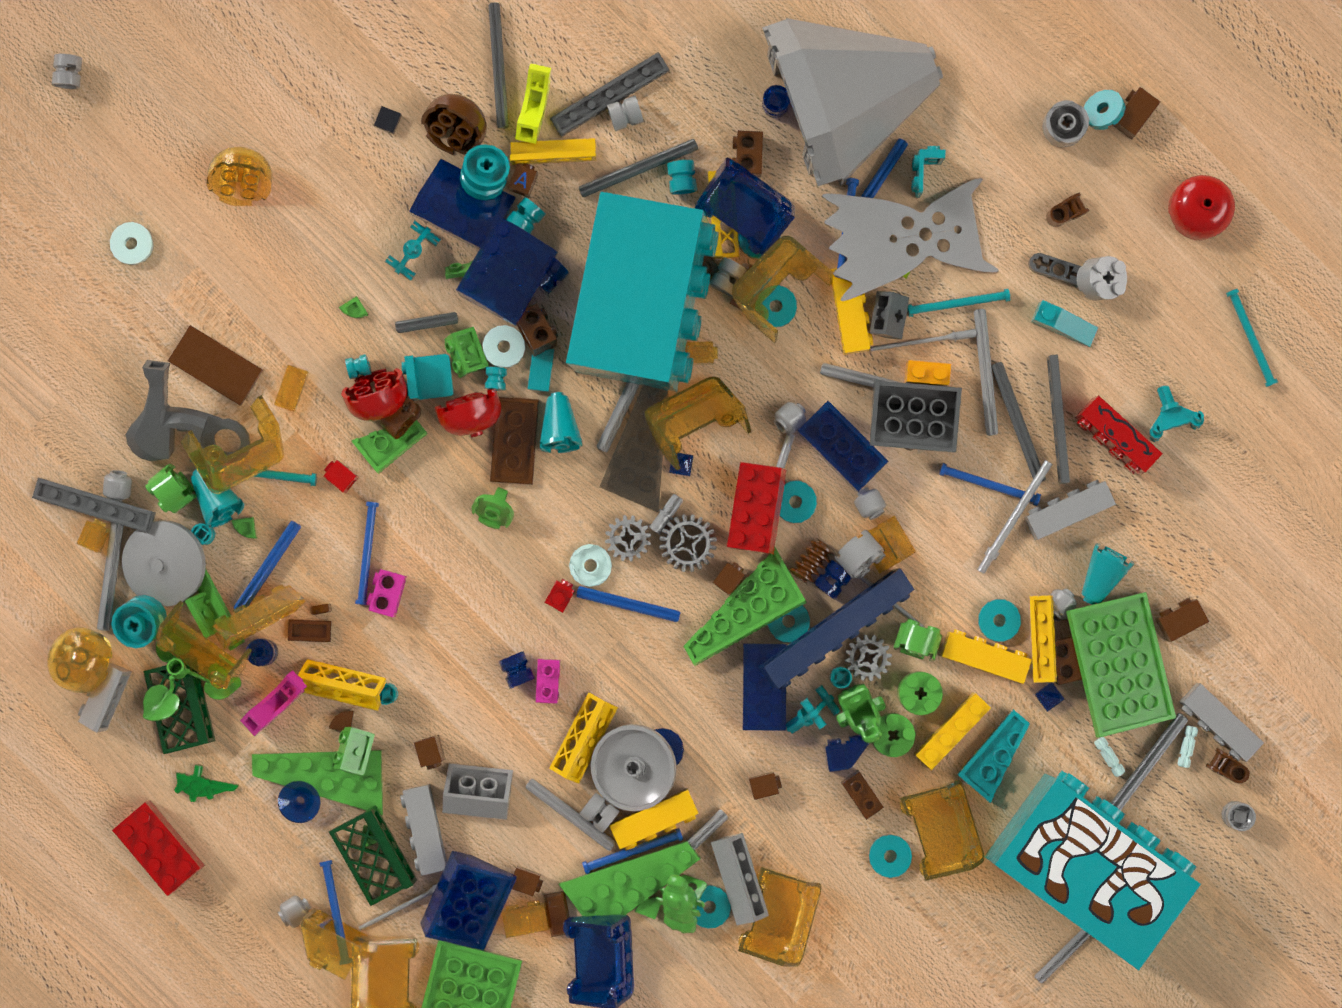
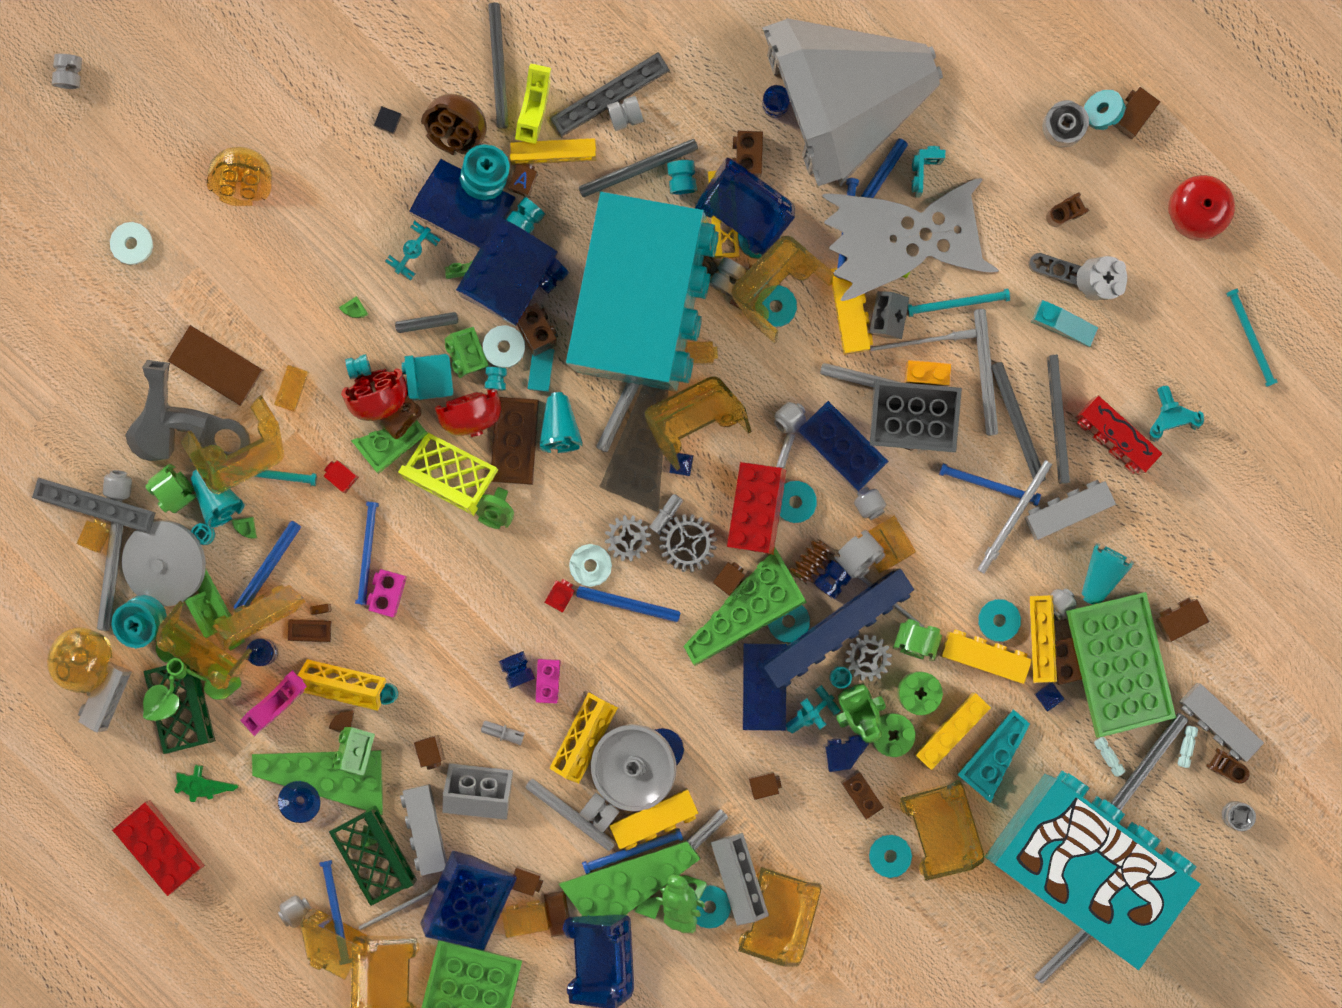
none -> neon yellow fence [398,432,498,516]
none -> light grey axle [481,721,525,746]

